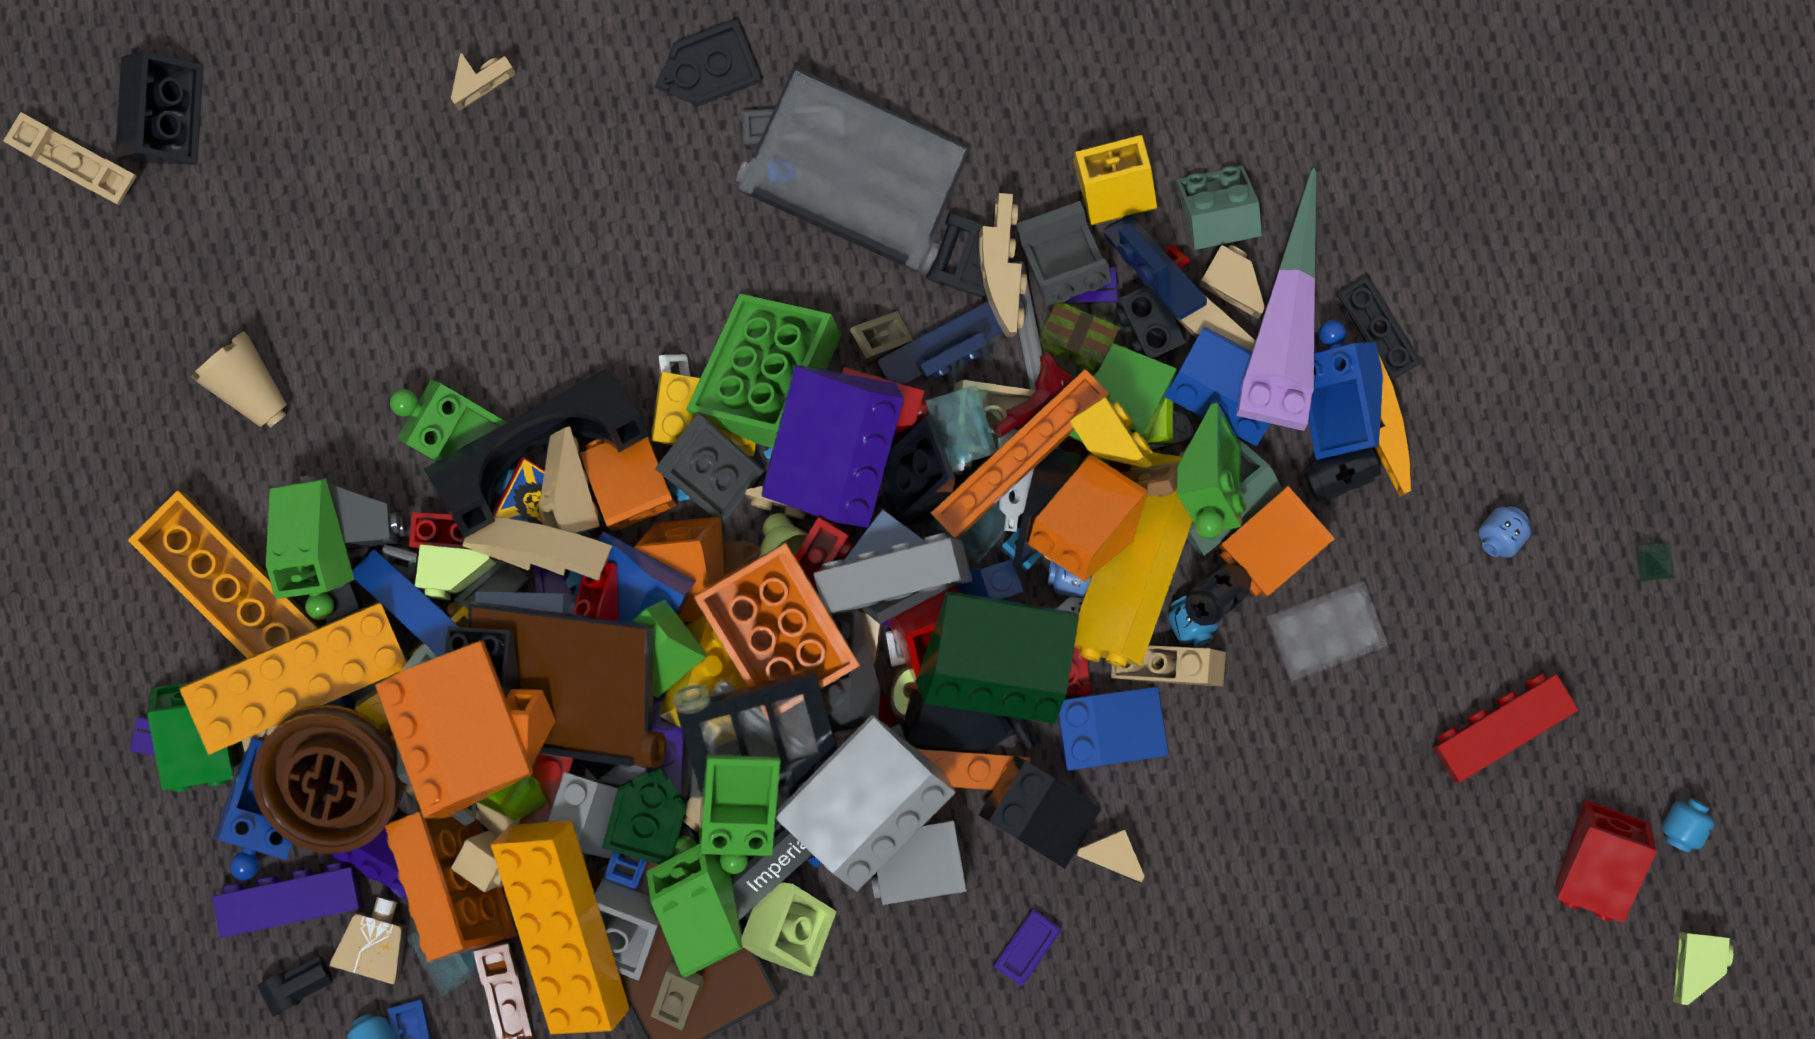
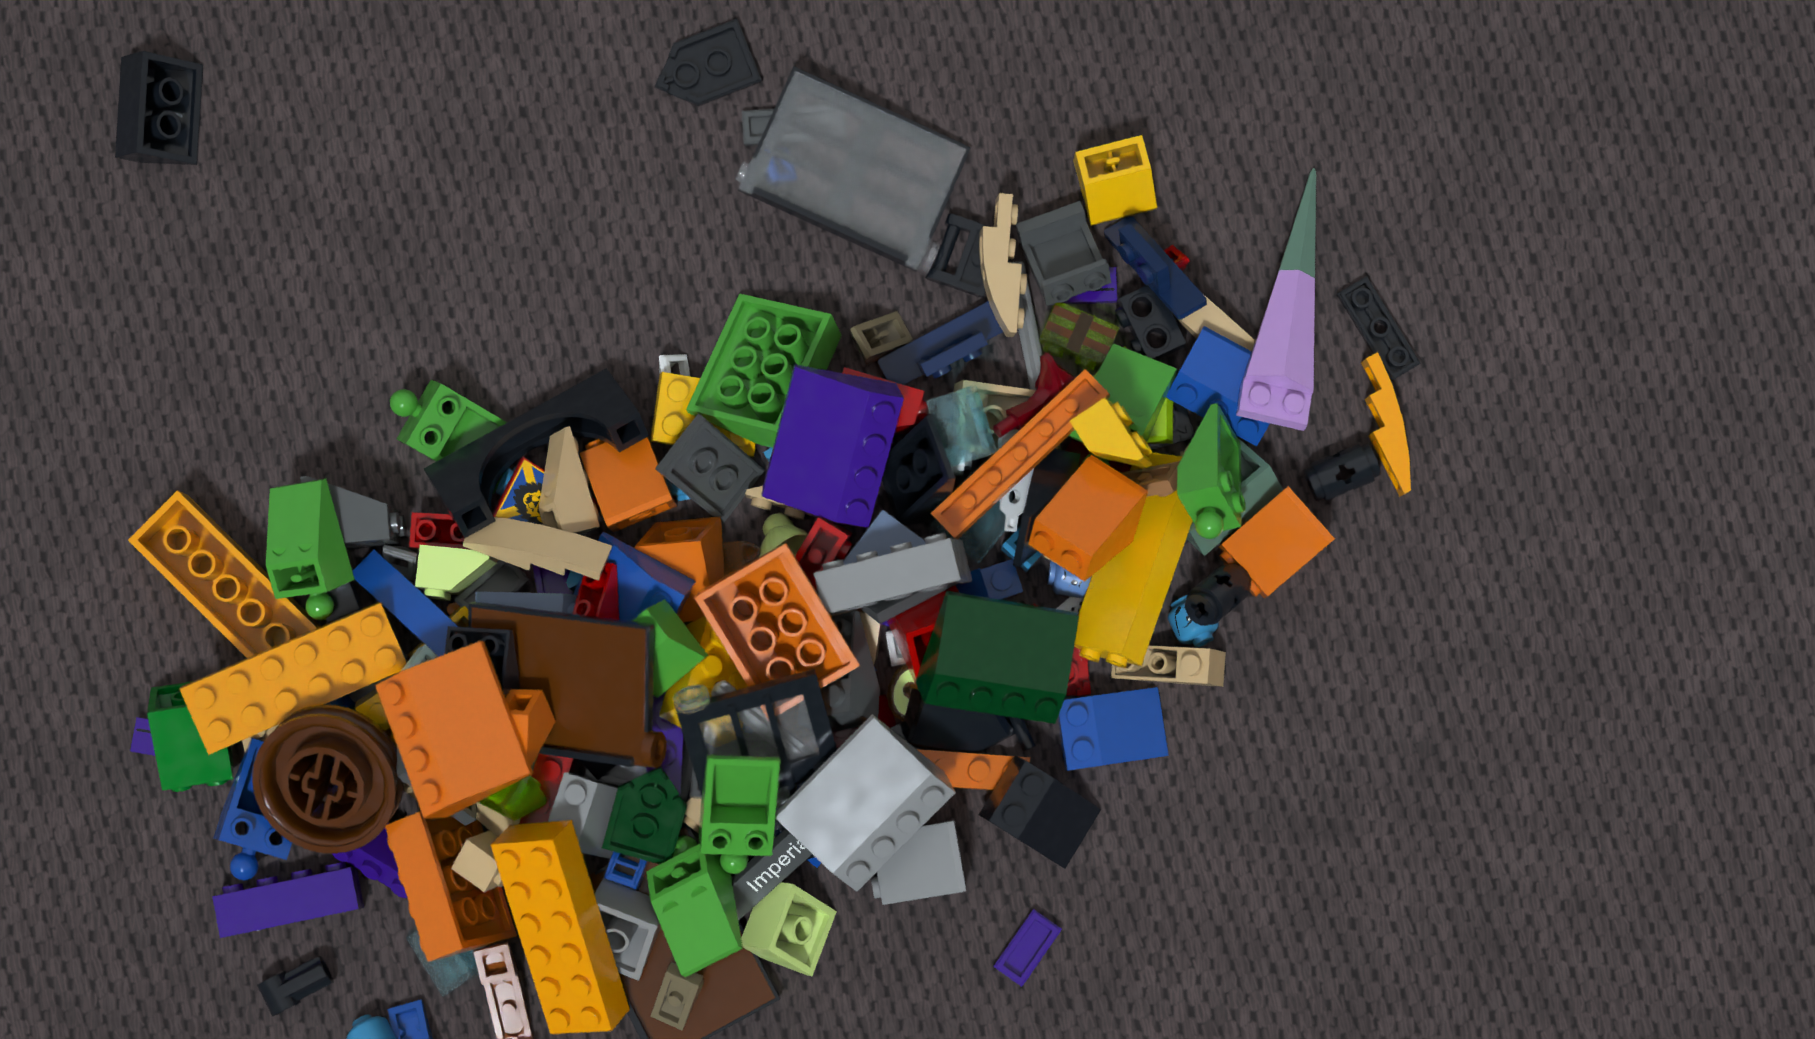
tan slope [3,112,137,205] -> none
tan cone [191,331,287,428] -> none
tan torso [330,896,407,984] -> none
tan slope [451,53,516,111] -> none
tan slope [1075,829,1144,882] -> none
sand green slope [1176,165,1262,250] -> none
tan slope [1198,245,1265,319] -> none
clear plate [1266,581,1388,682] -> none
blue slope [1308,319,1383,460] -> none
red brick [1433,673,1579,783] -> none
medium blue head [1478,506,1531,558] -> none
red slope [1555,799,1657,923] -> none
clear green slope [1635,543,1675,582] -> none
dark azure head [1662,798,1715,853] -> none
yellowish green slope [1673,932,1733,1005] -> none

